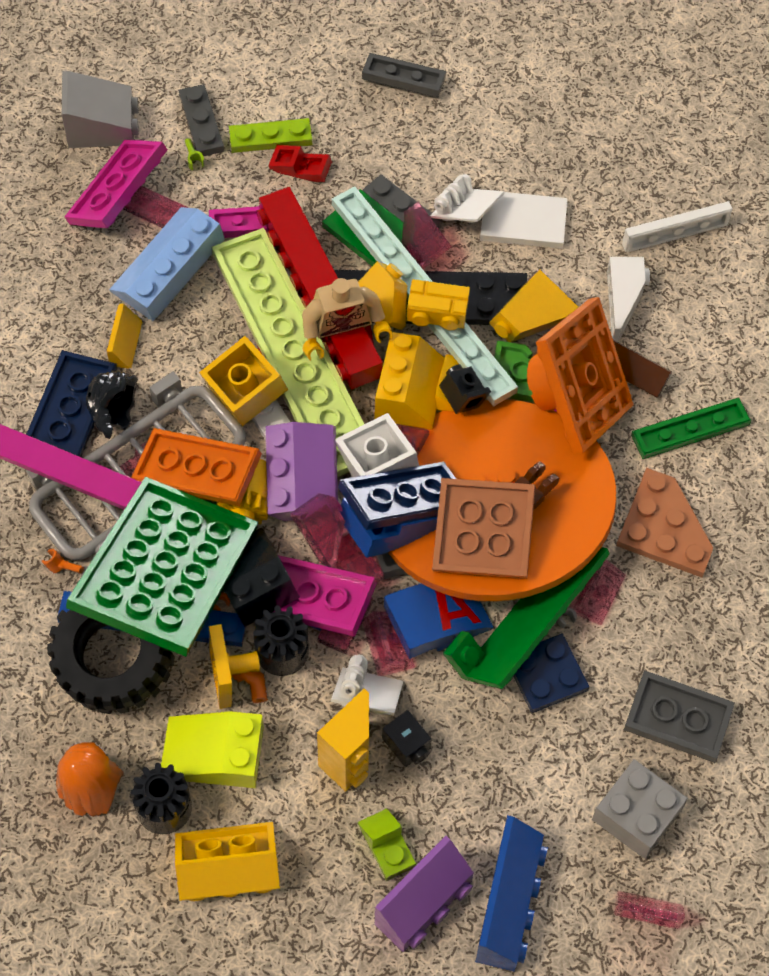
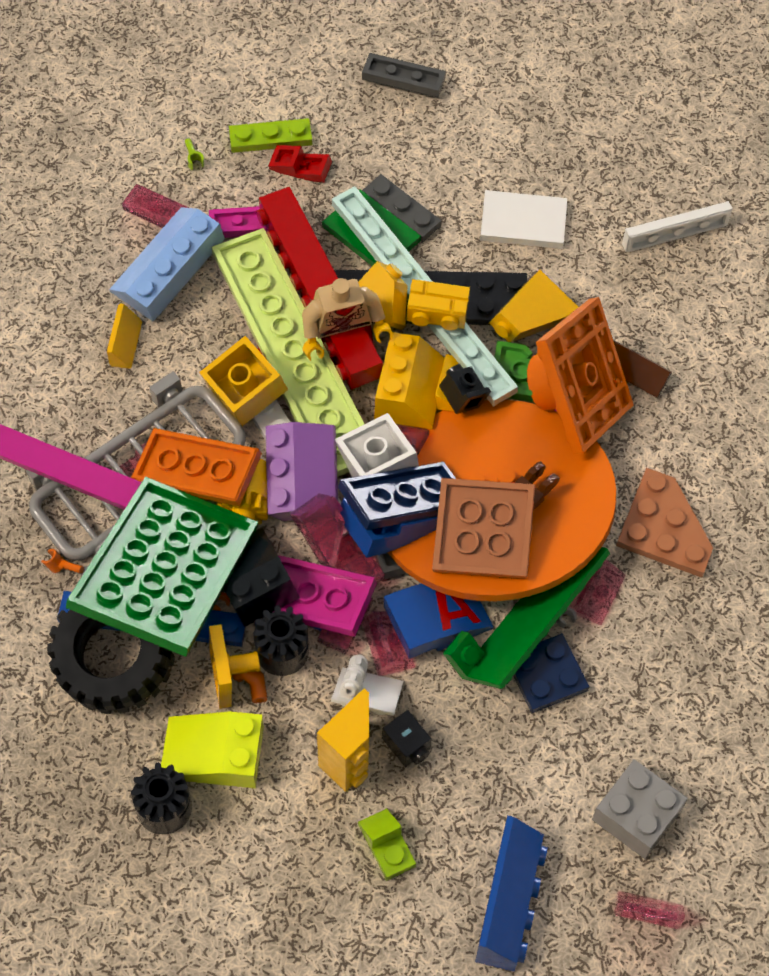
dark blue tile [26,350,118,457] -> none
orange hair [56,742,124,817] -> none
light grey slope [62,71,139,148] -> none
dark pink plate [64,140,168,229] -> none
black hair [86,371,139,439] -> none
yellow slope [175,822,280,901] -> none
dark grey plate [178,84,224,156] -> none
medium lavender slope [374,836,474,952] -> none
clear pink slope [402,202,452,269] -> none
white hinge [430,174,505,223] -> none
white slope [607,257,650,342] -> none
dark grey plate [624,670,735,763] -> none
green tile [631,397,751,459] -> none

